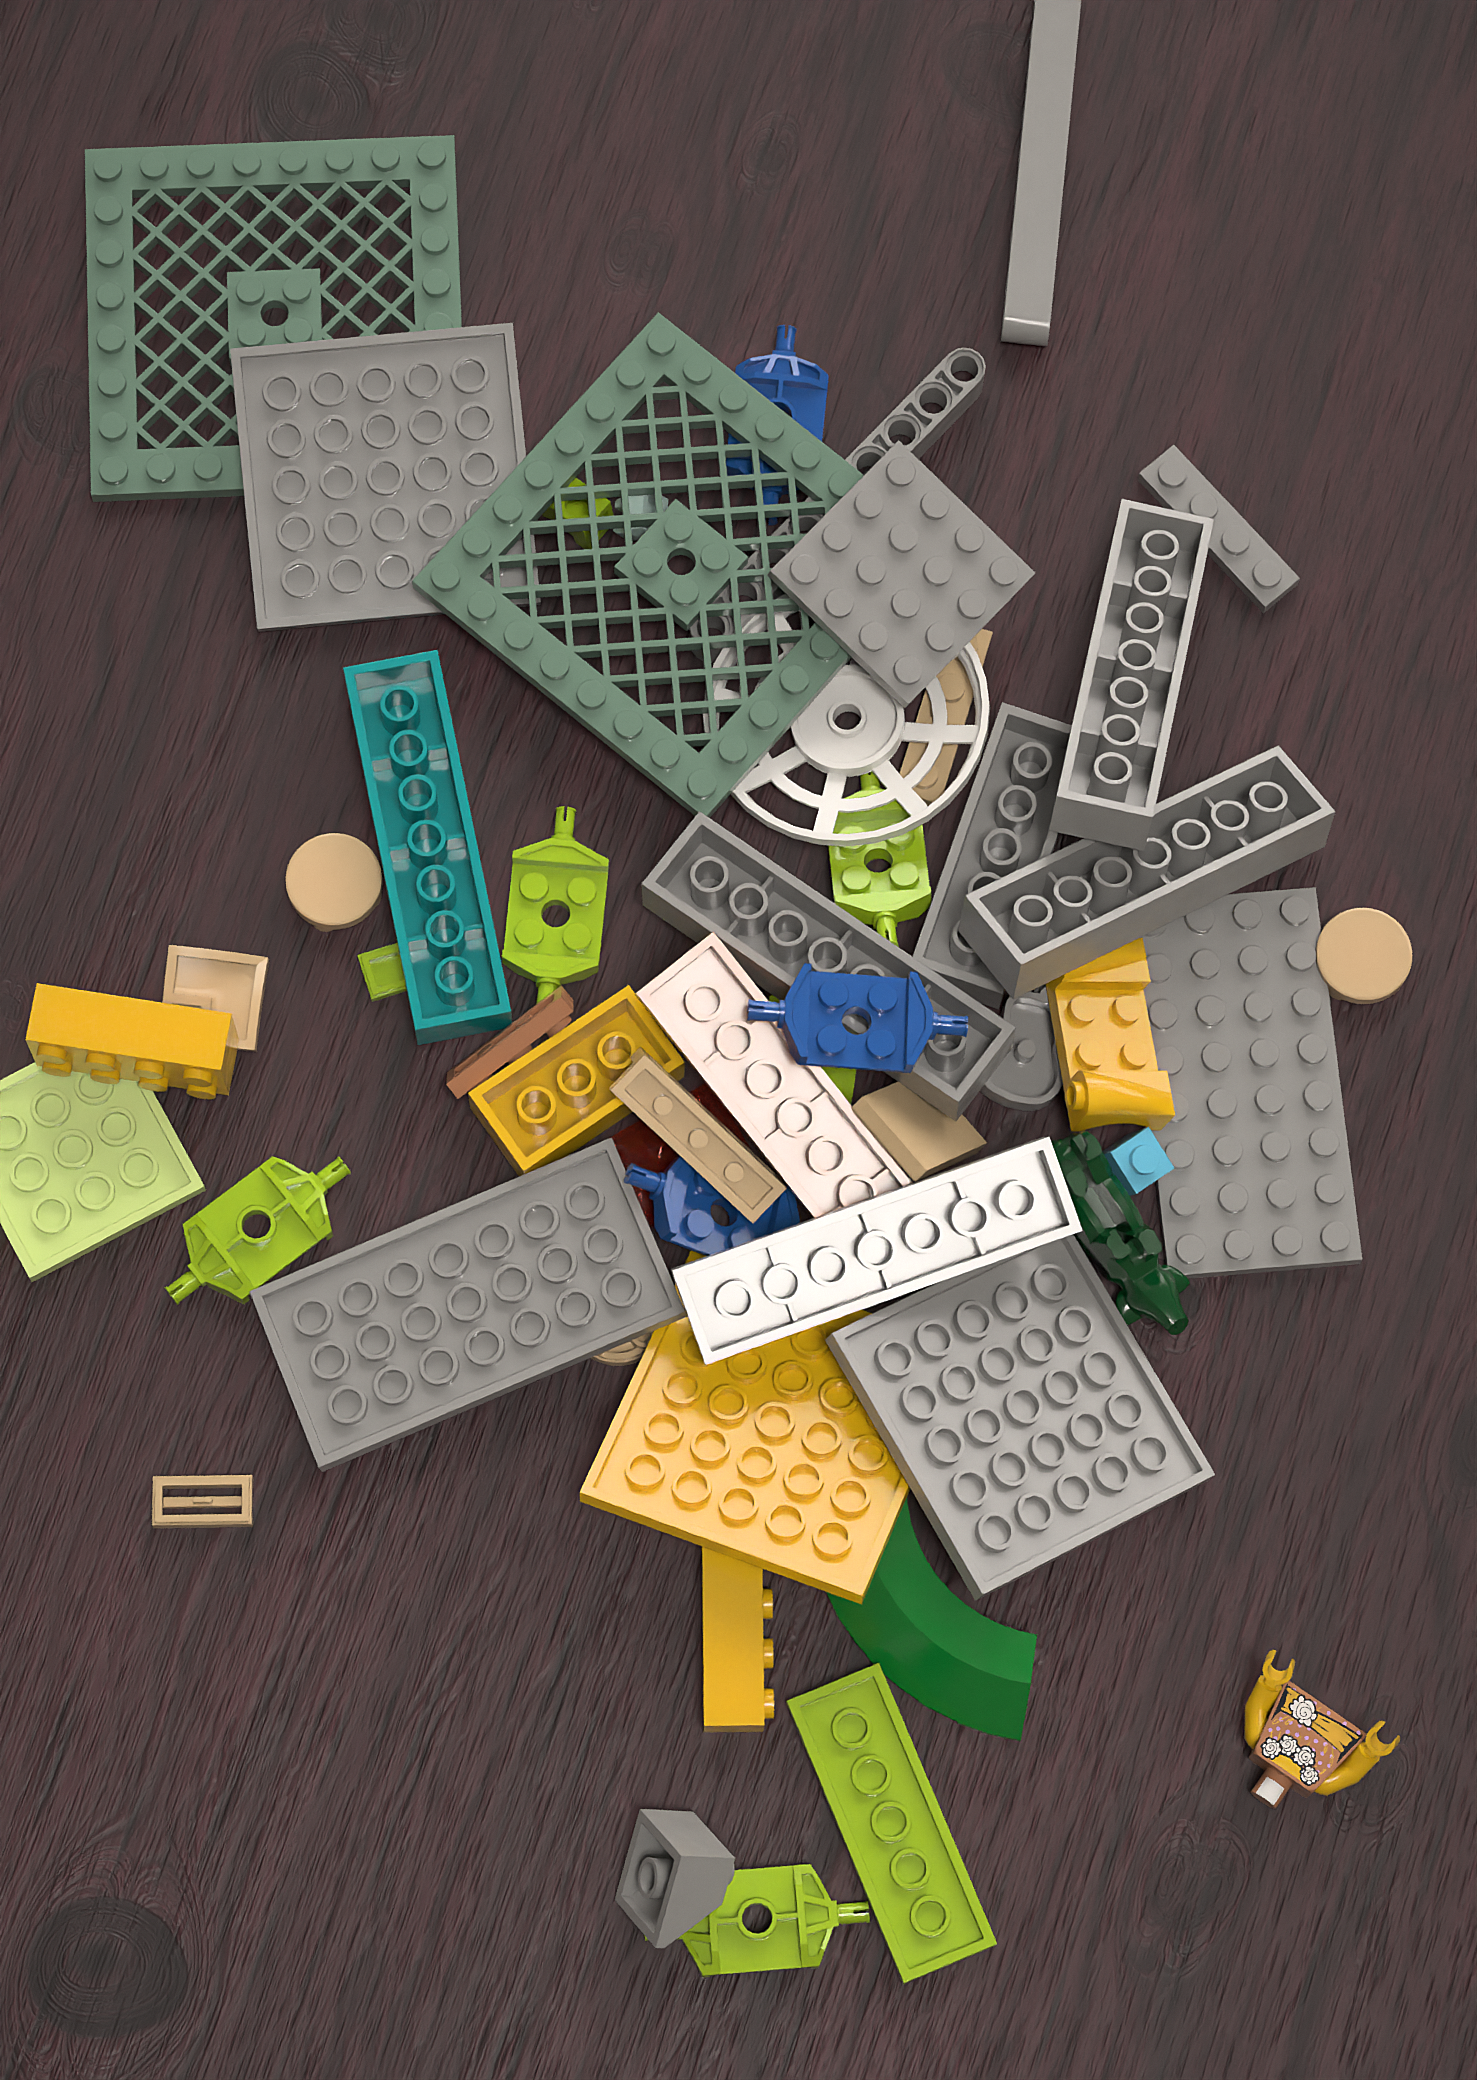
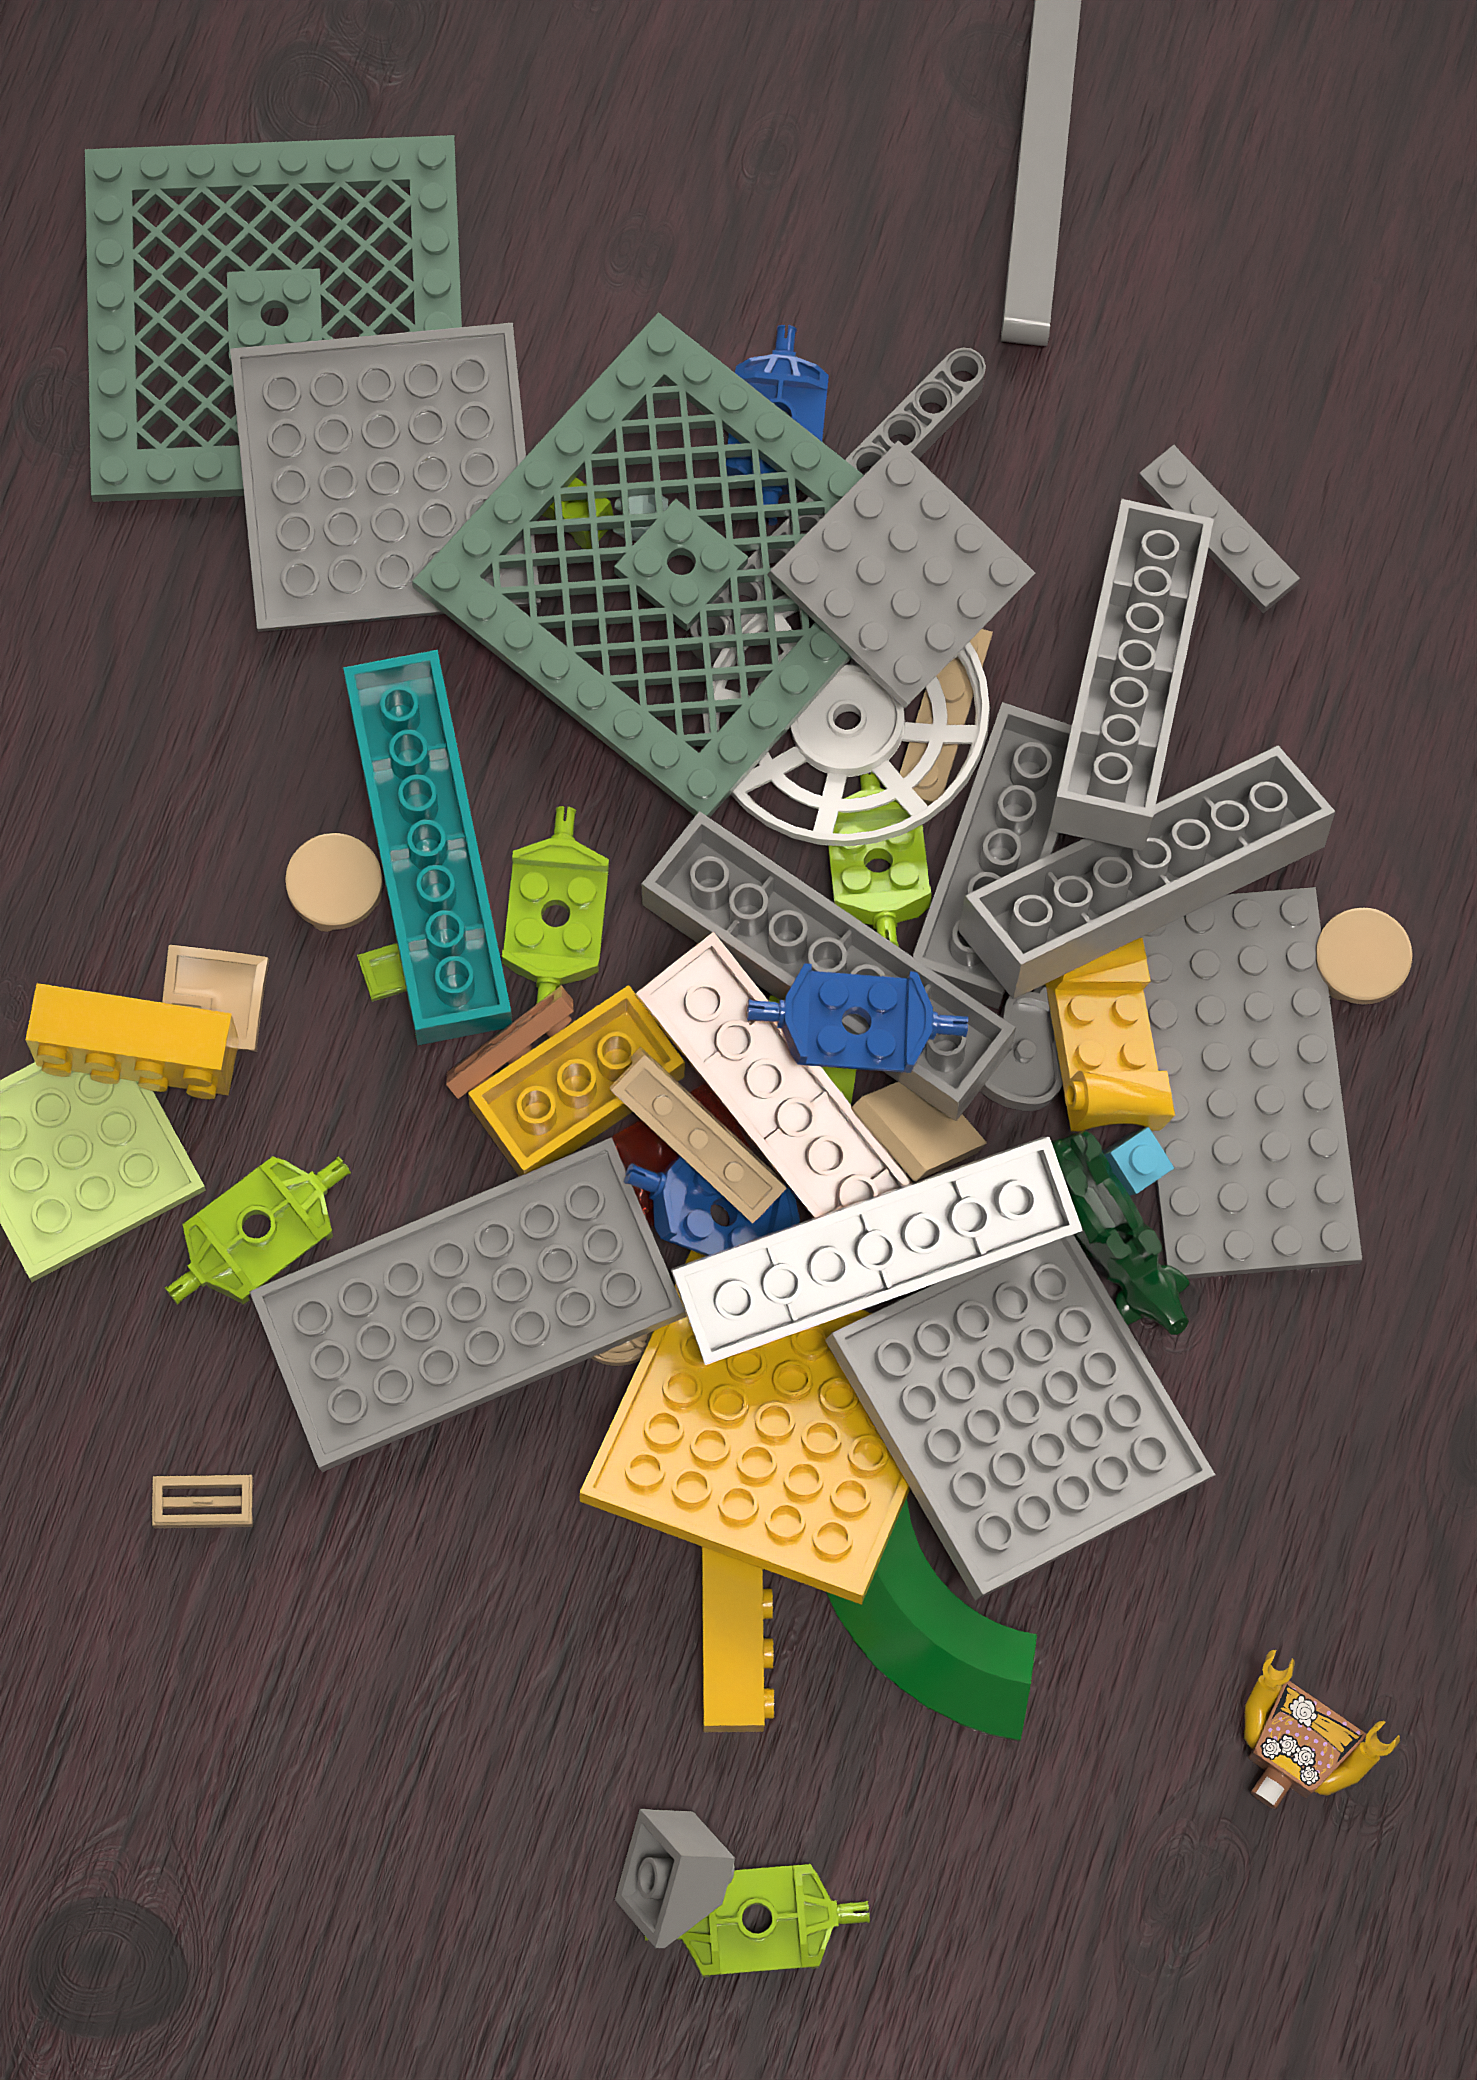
lime plate [786,1663,997,1984] -> none

